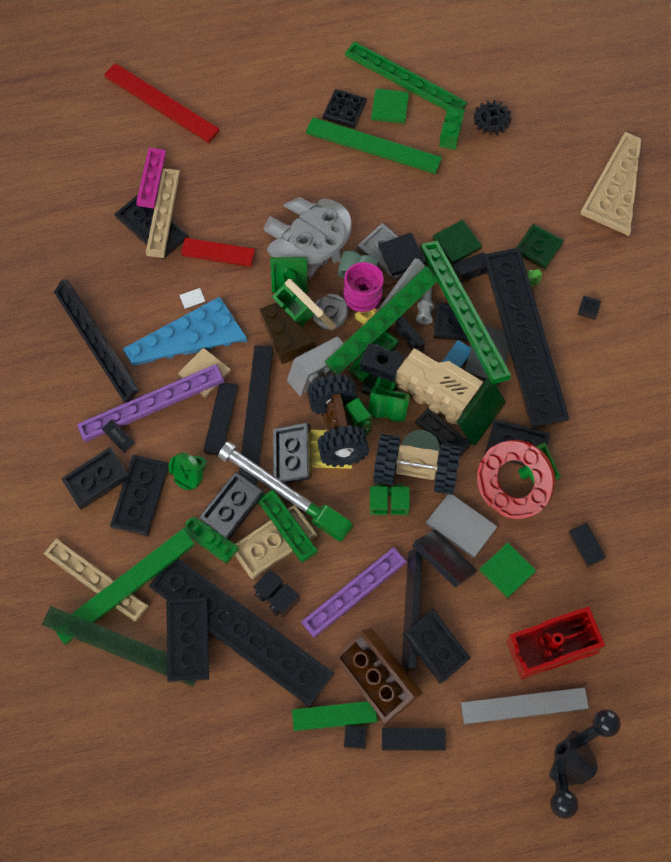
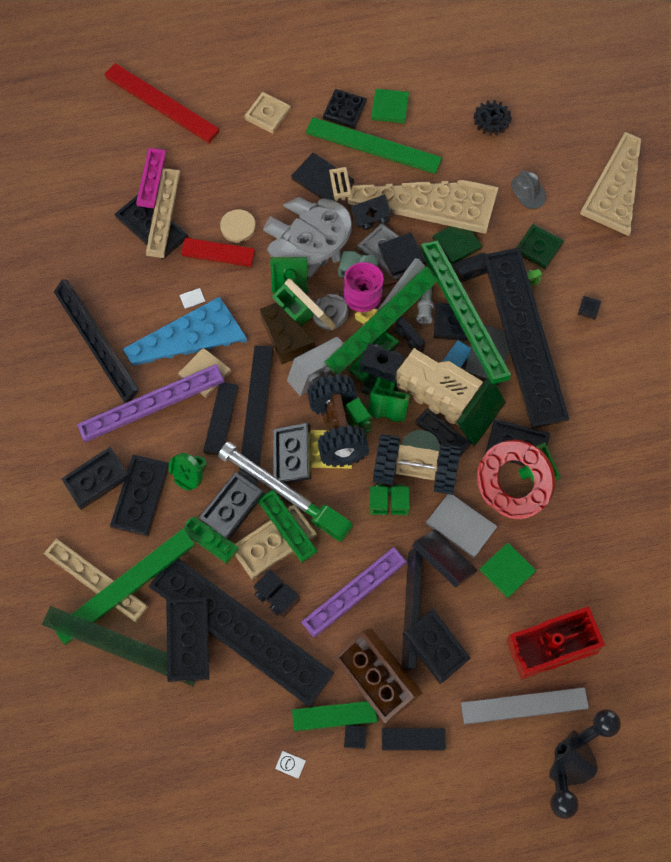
black sticker [102,419,134,453] -> none
green tile [345,41,467,111] -> none
green piece [439,106,465,150] -> none
black tile [568,523,606,567] -> none
none -> tan tile [220,209,256,243]
none -> tan tile [244,92,292,134]
none -> white sticker [275,751,306,779]
none -> black tile [291,153,354,202]
none -> tan tile [329,167,352,201]
none -> tan wing [348,180,499,234]
none -> black brick [351,194,393,230]
none -> dark grey piece [511,170,546,209]

